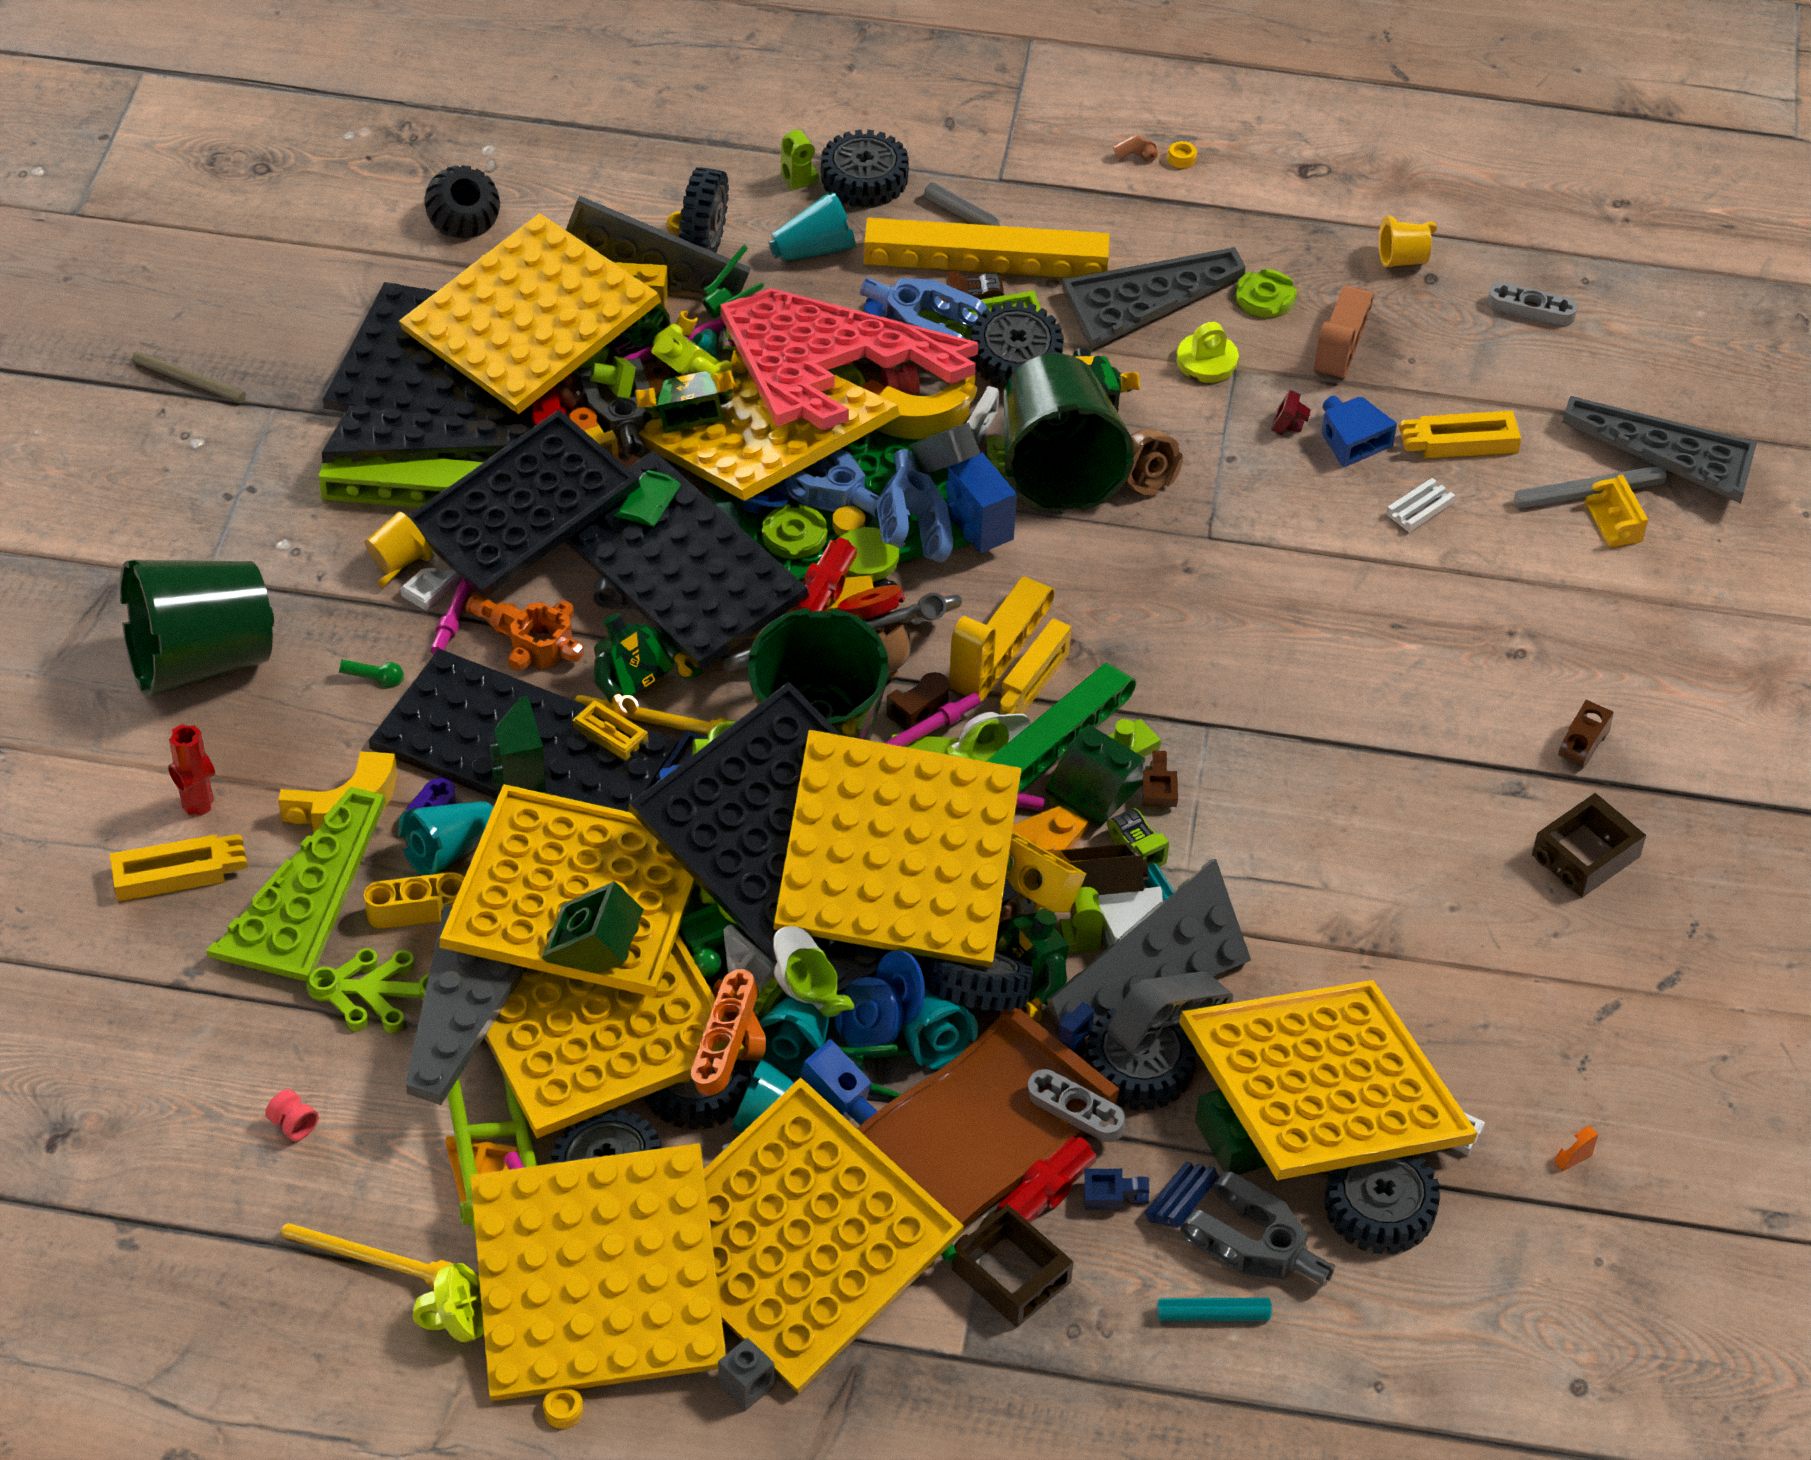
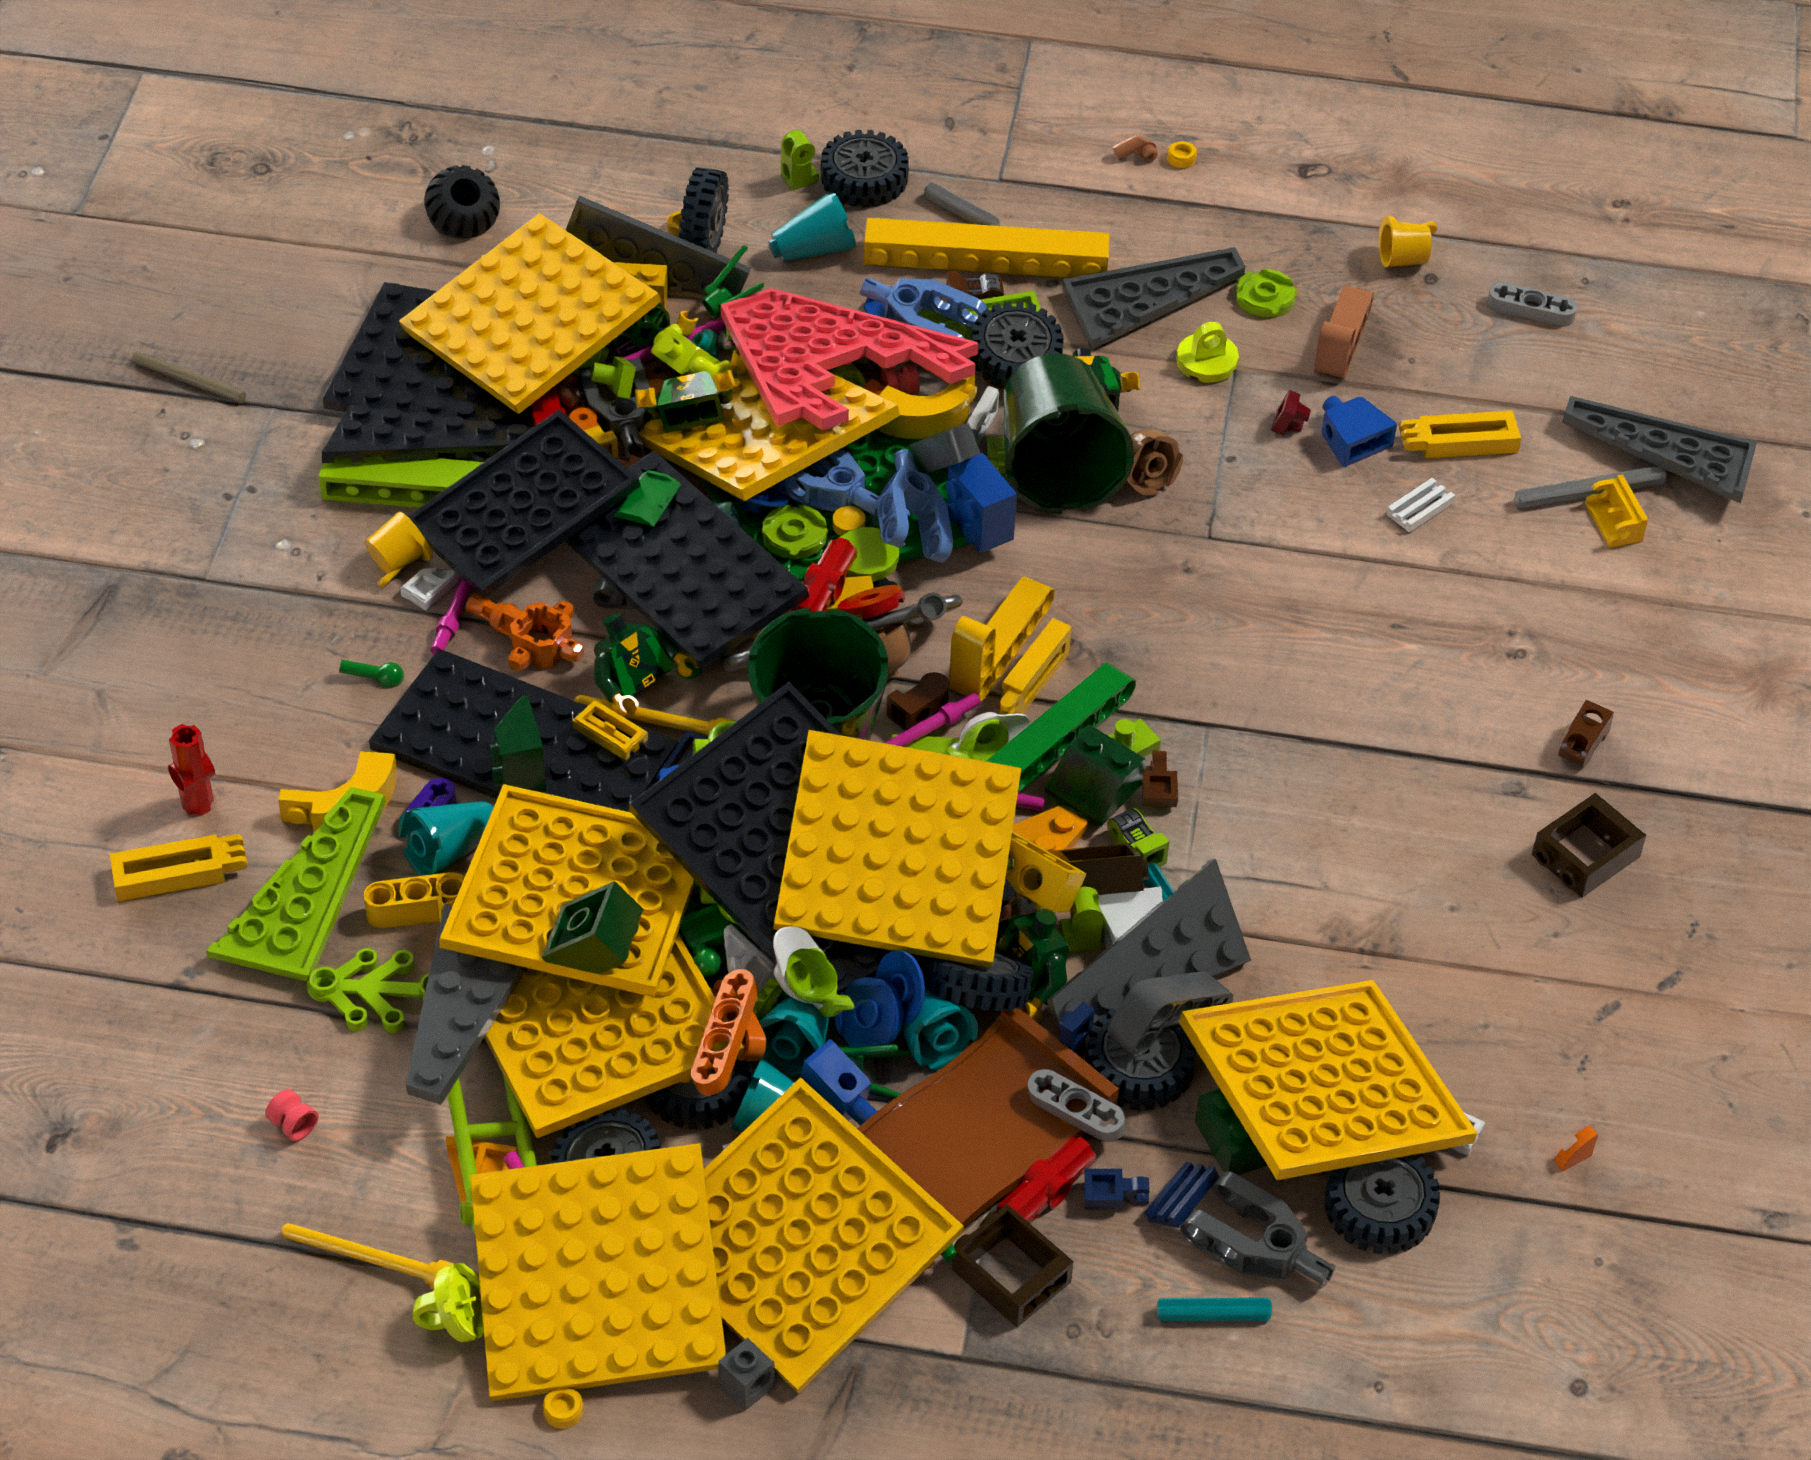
dark green cone [120,560,274,697] -> none

